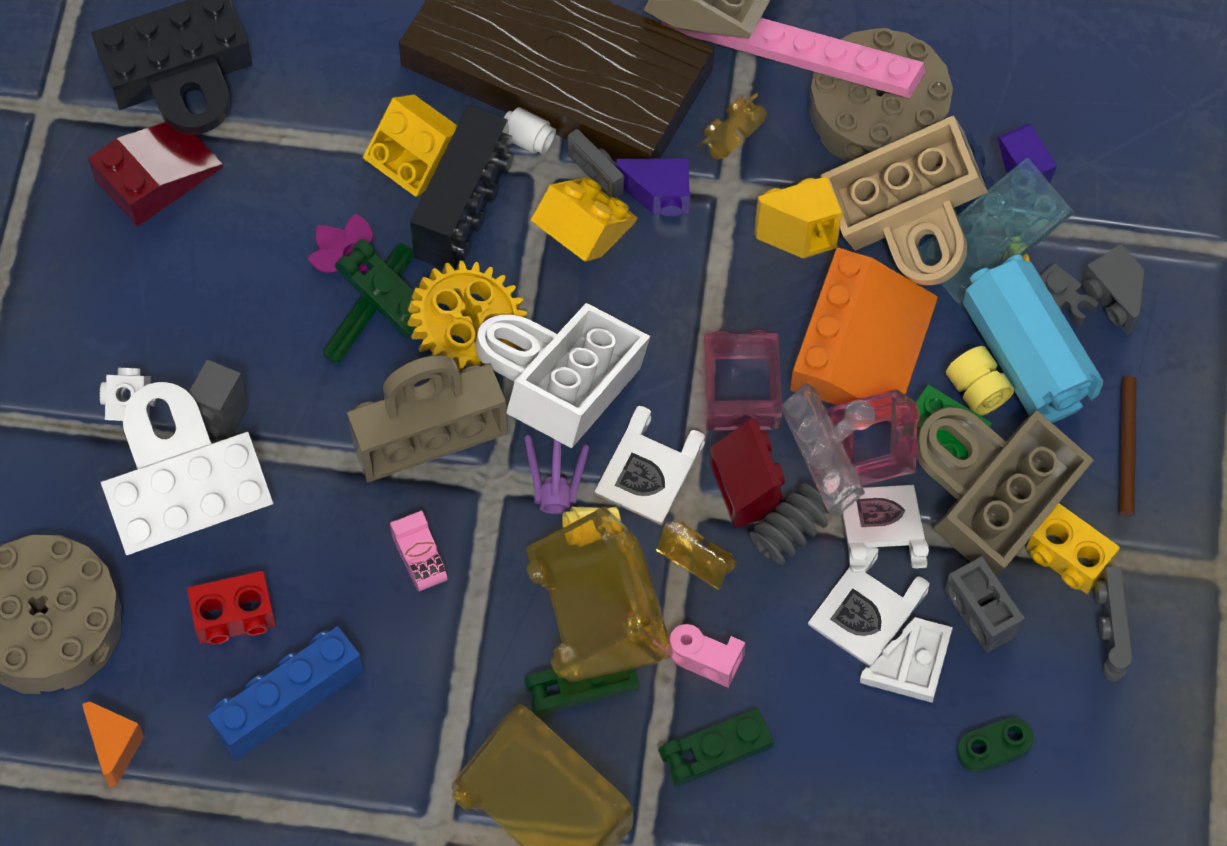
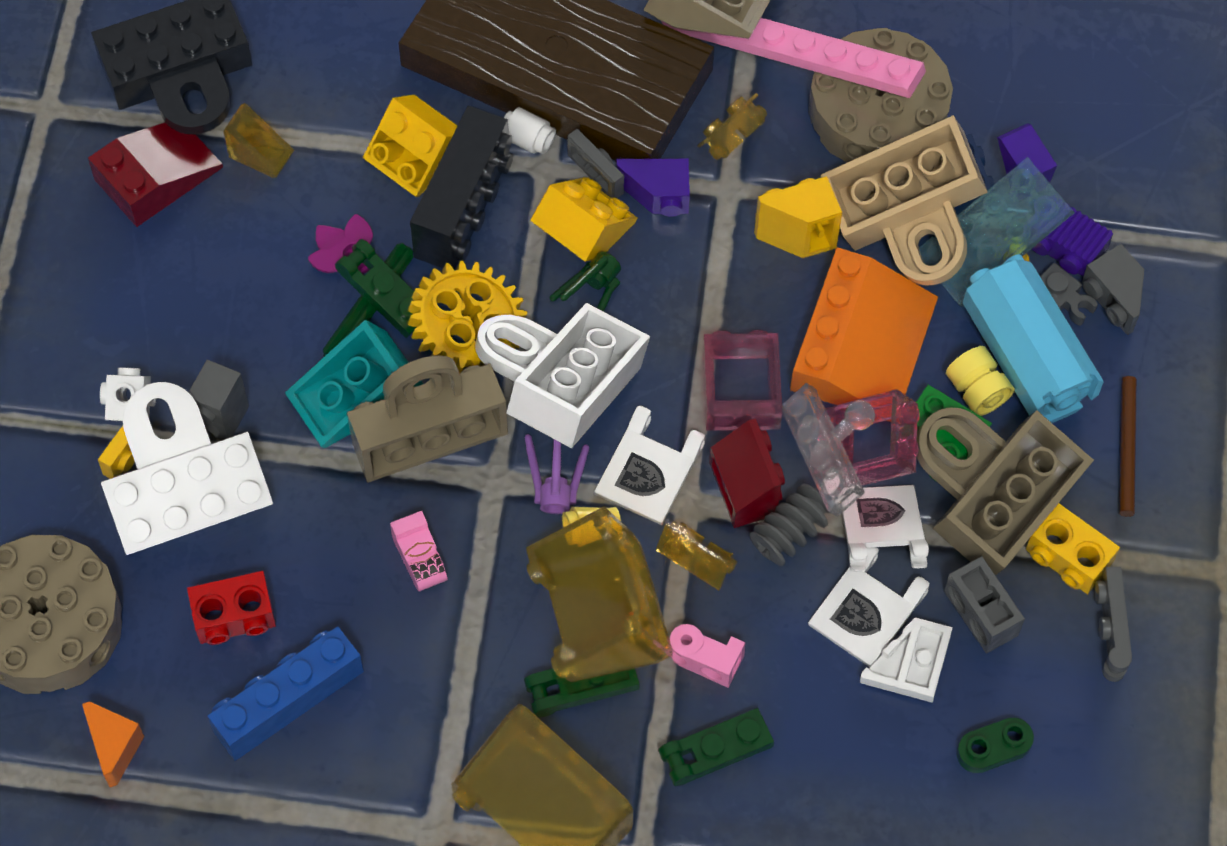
none -> yellow bracket [98,426,135,479]
none -> clear yellow slope [223,103,294,178]
none -> teal slope [285,320,424,448]
none -> dark green plant [549,251,621,312]
none -> dark purple brick [1025,196,1113,276]

